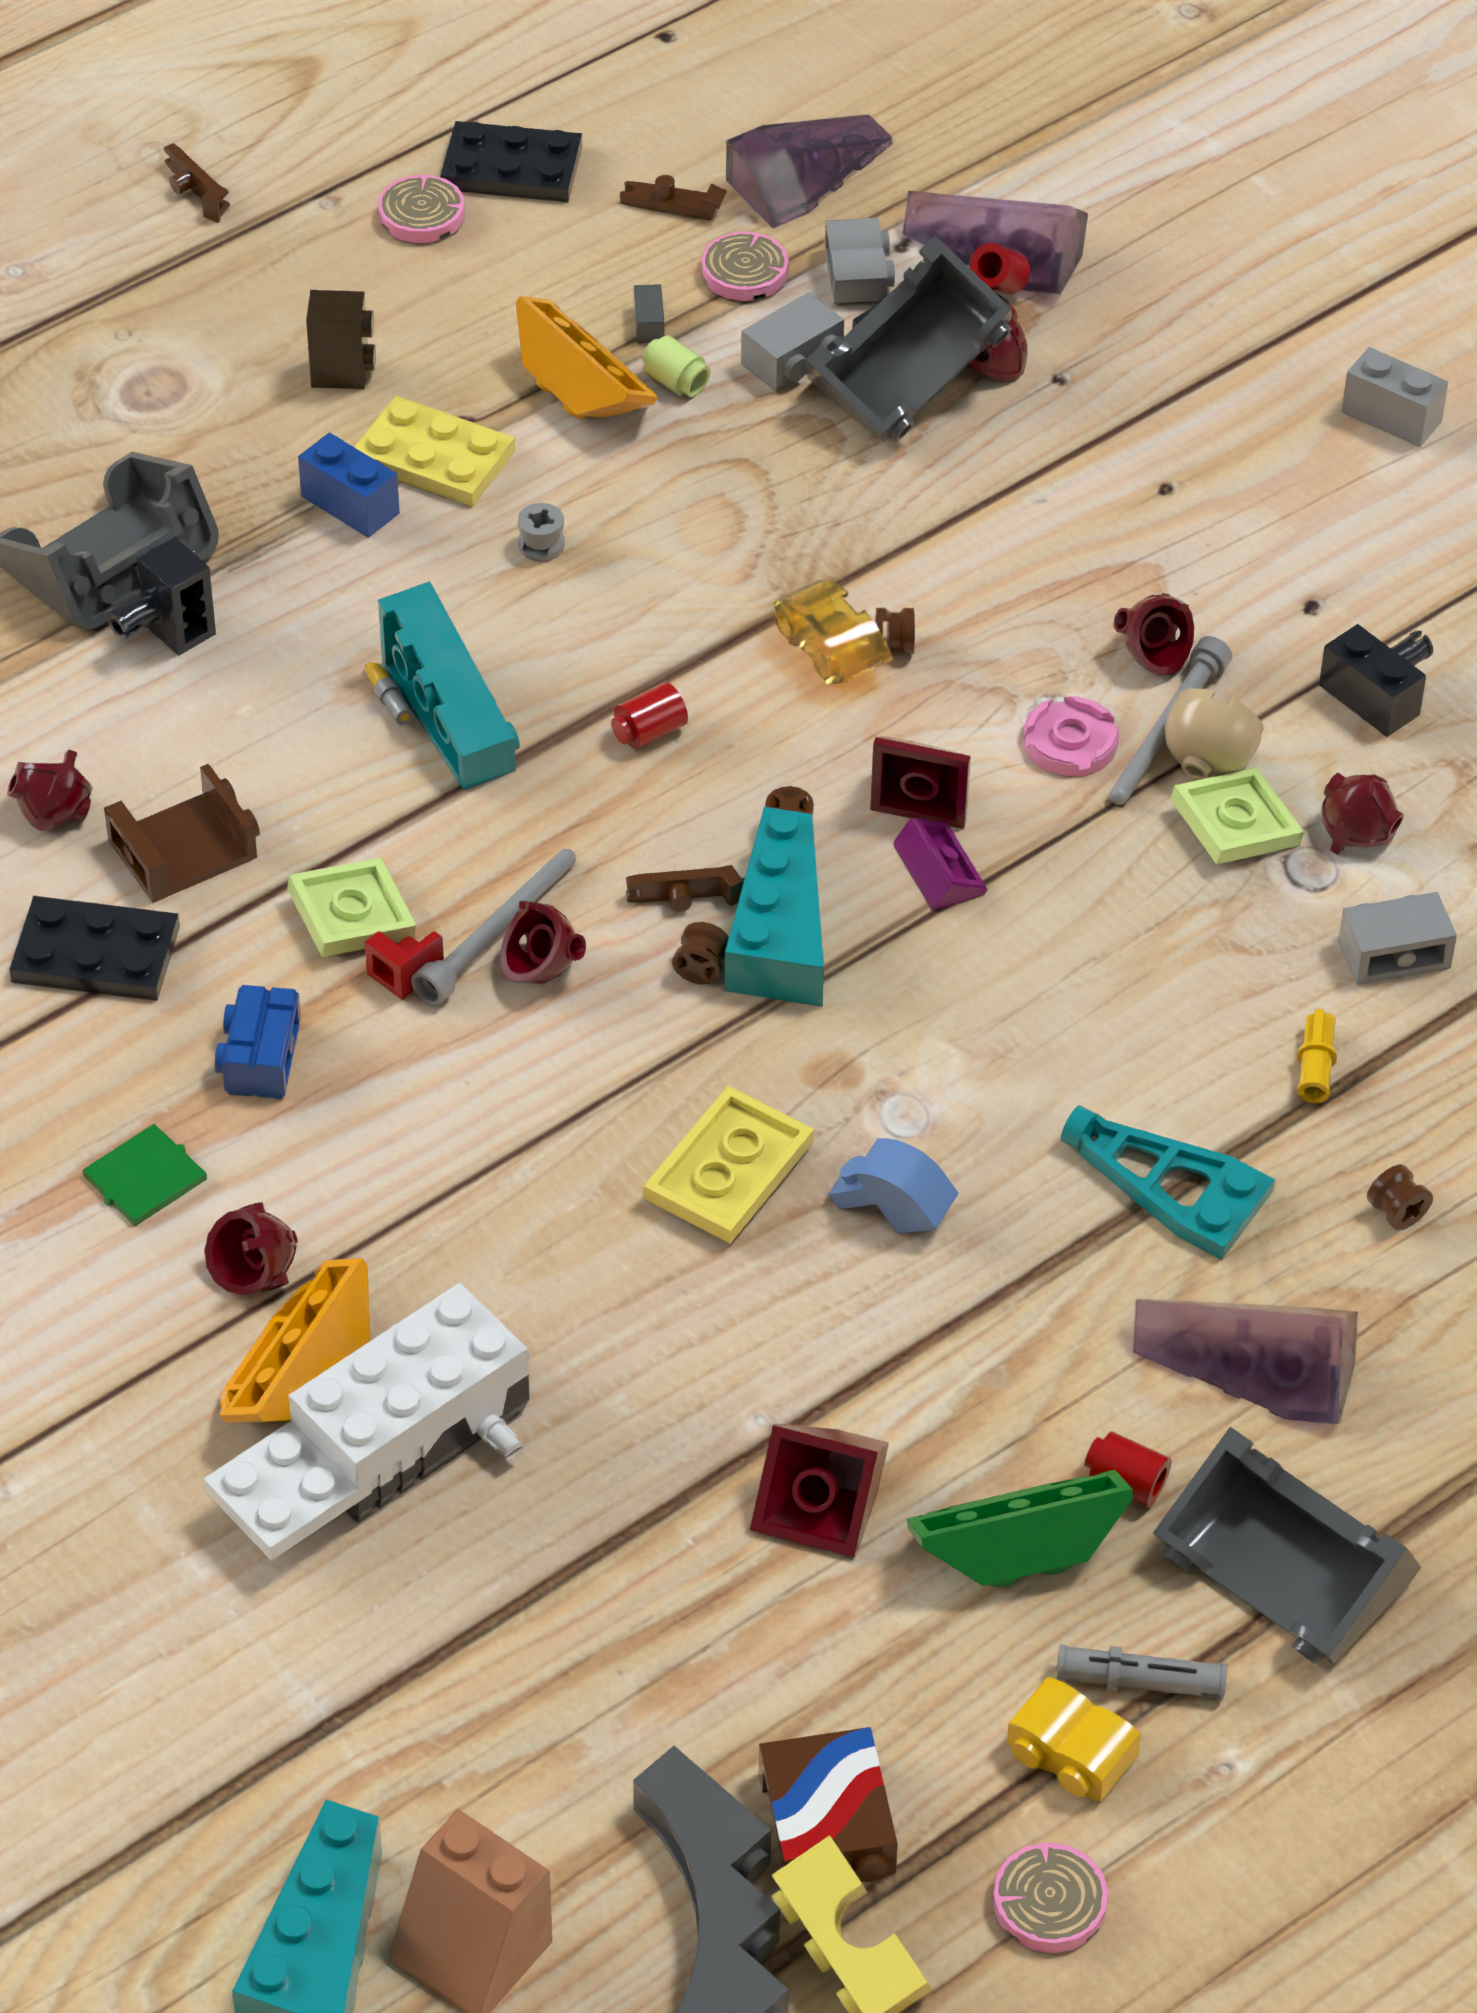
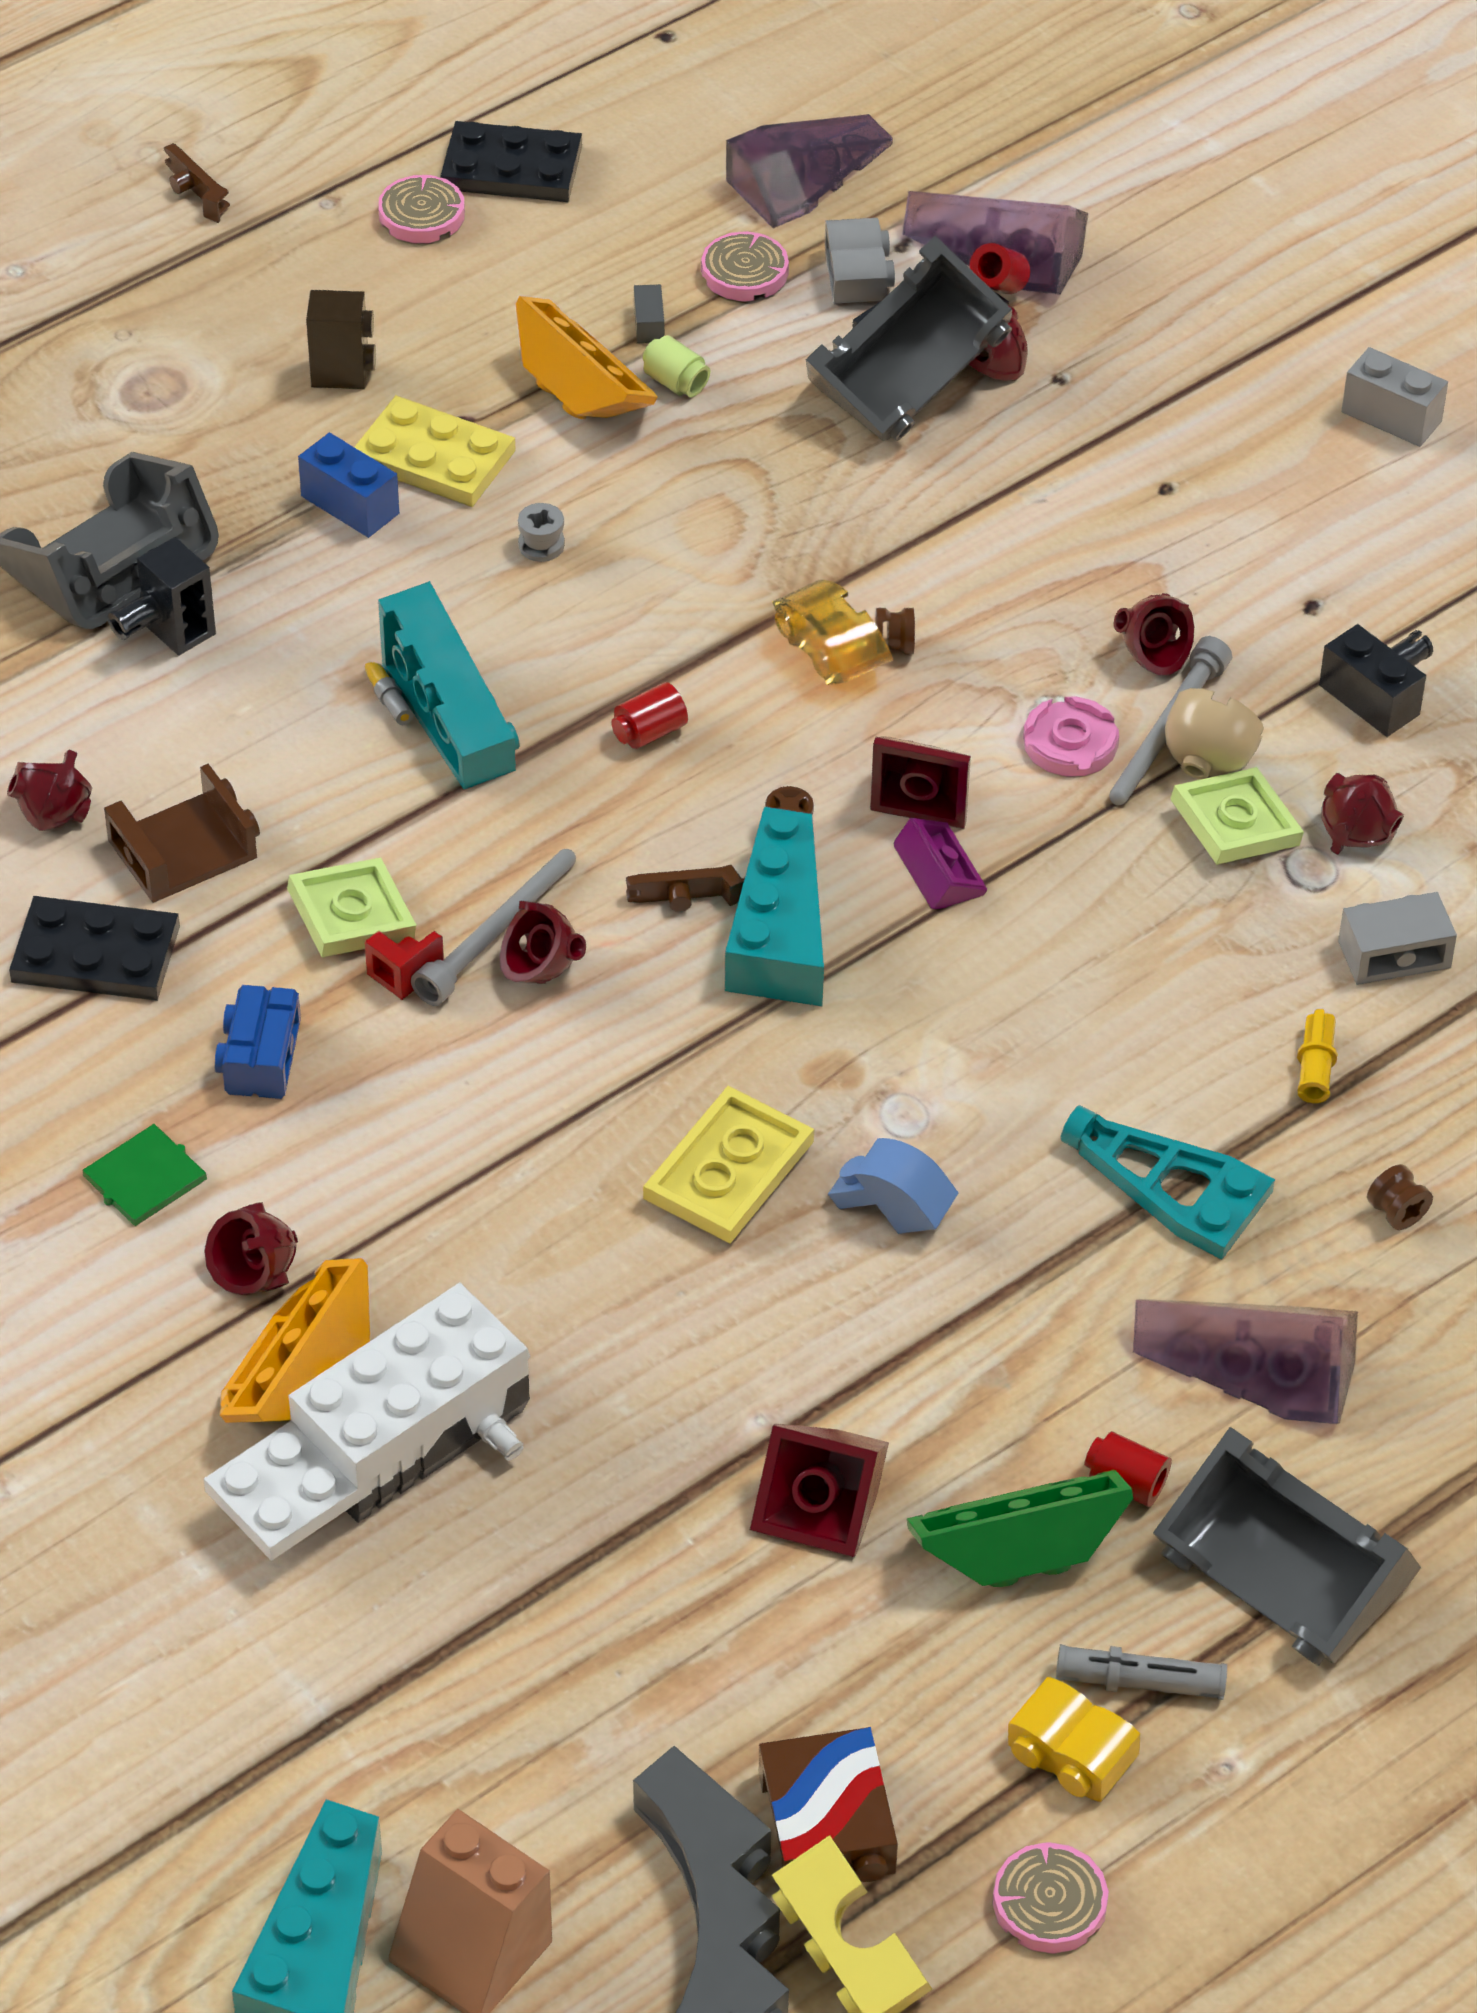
reddish brown piece [620,175,727,220] -> none
reddish brown wheel [672,922,729,985] -> none
light grey brick [741,292,844,392] -> none

